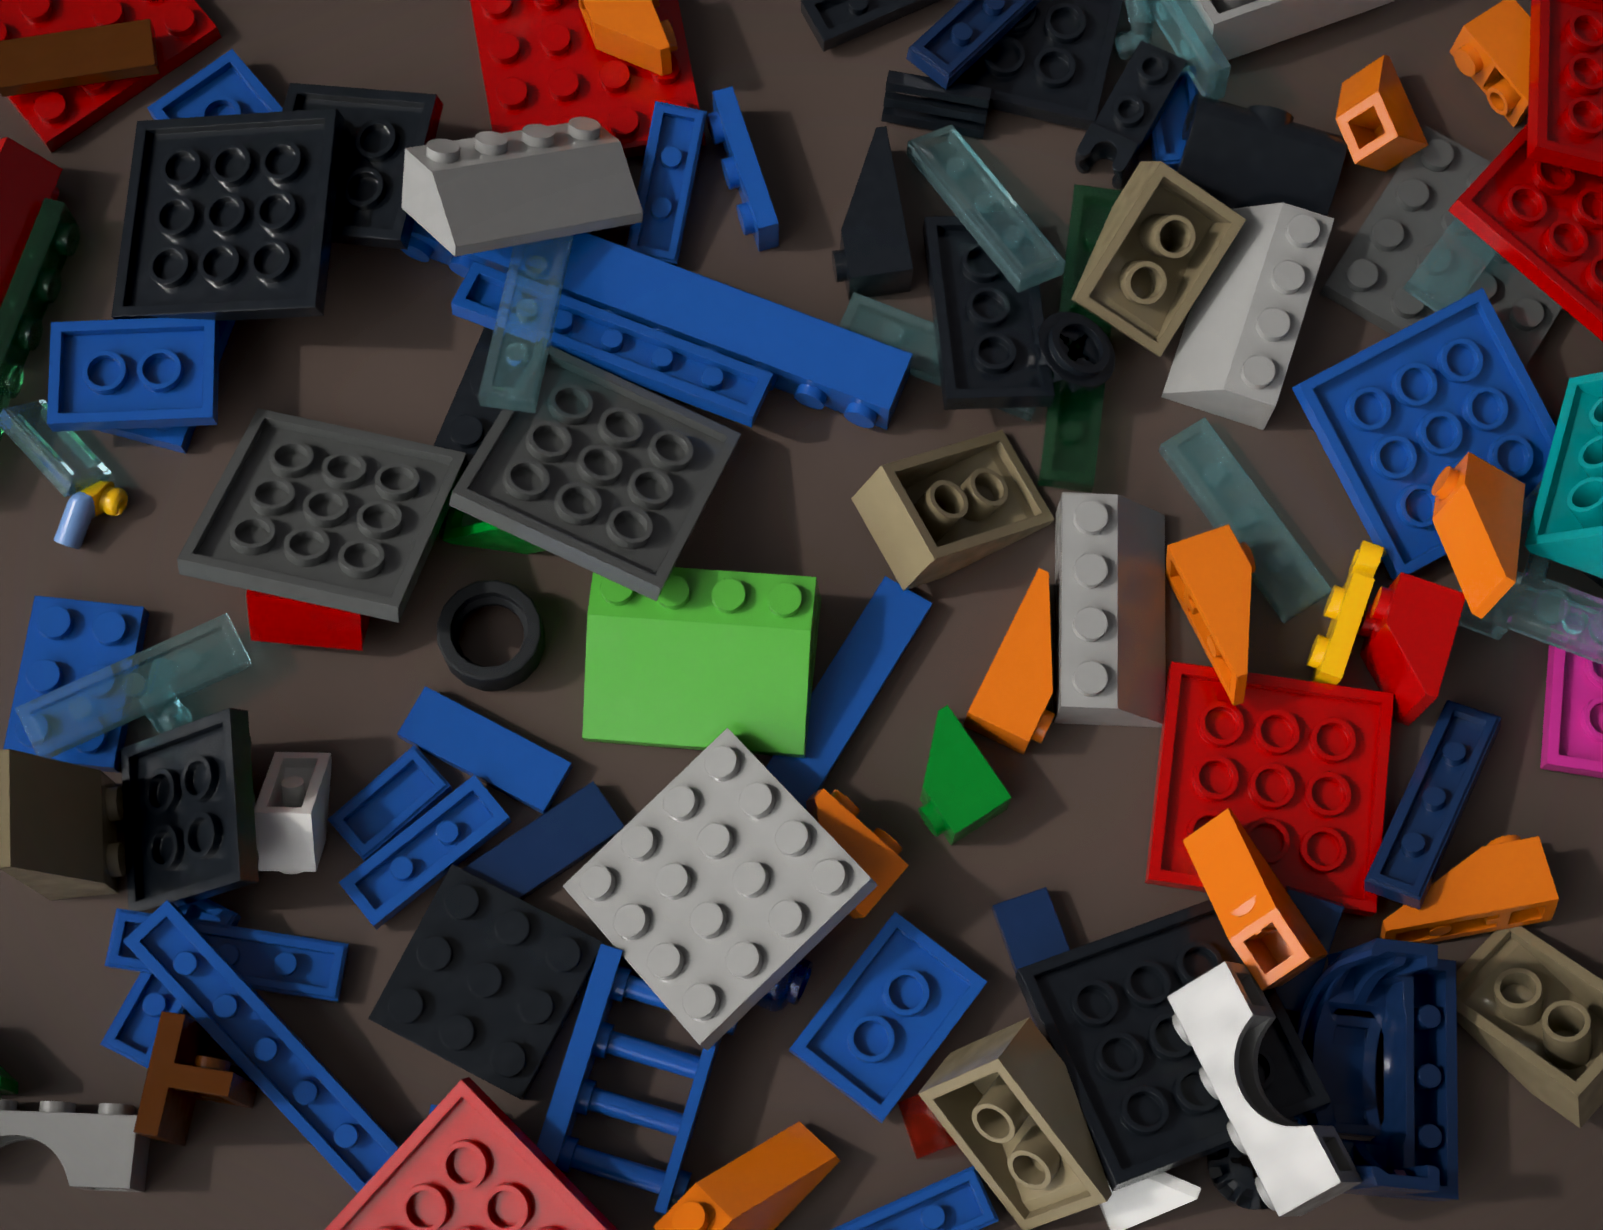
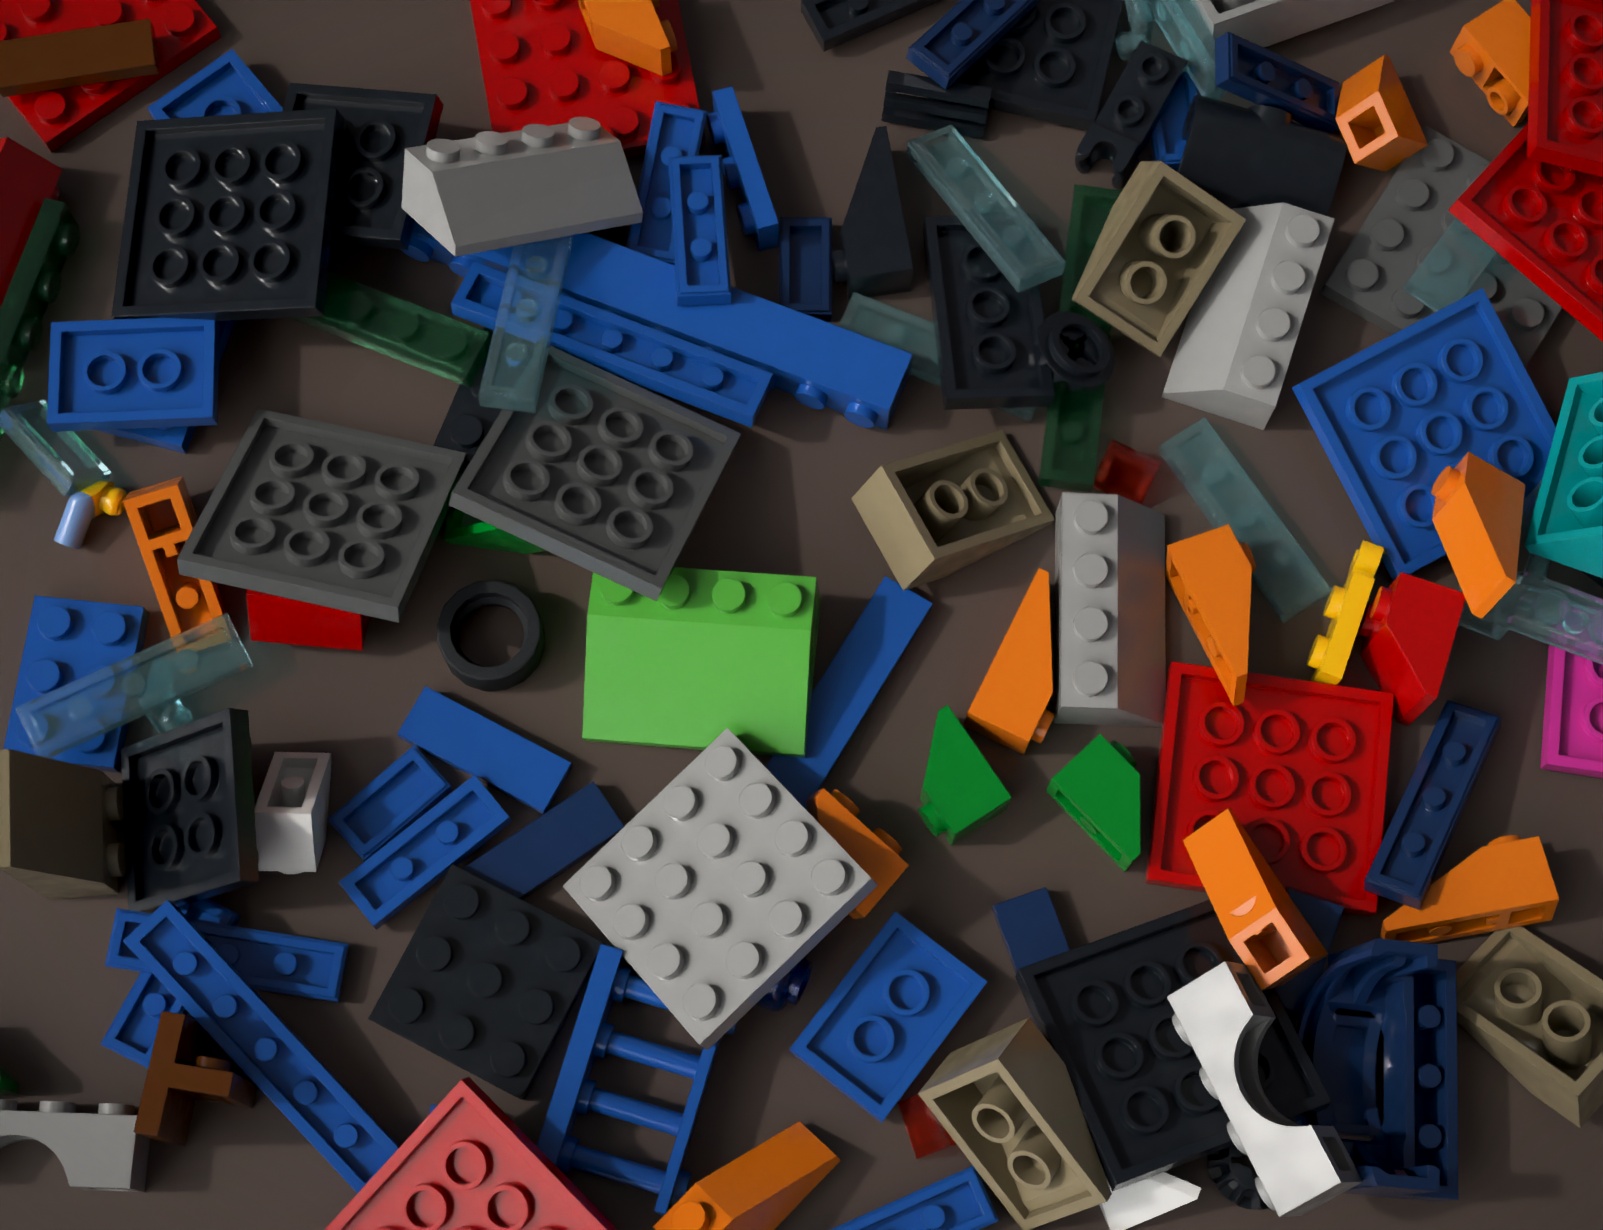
none -> orange slope [123,476,233,658]
none -> clear green plate [290,271,493,387]
none -> blue tile [668,155,732,306]
none -> dark blue tile [779,217,832,322]
none -> green slope [1046,734,1141,872]
none -> clear red slope [1090,439,1162,505]
none -> dark blue tile [1215,32,1340,133]

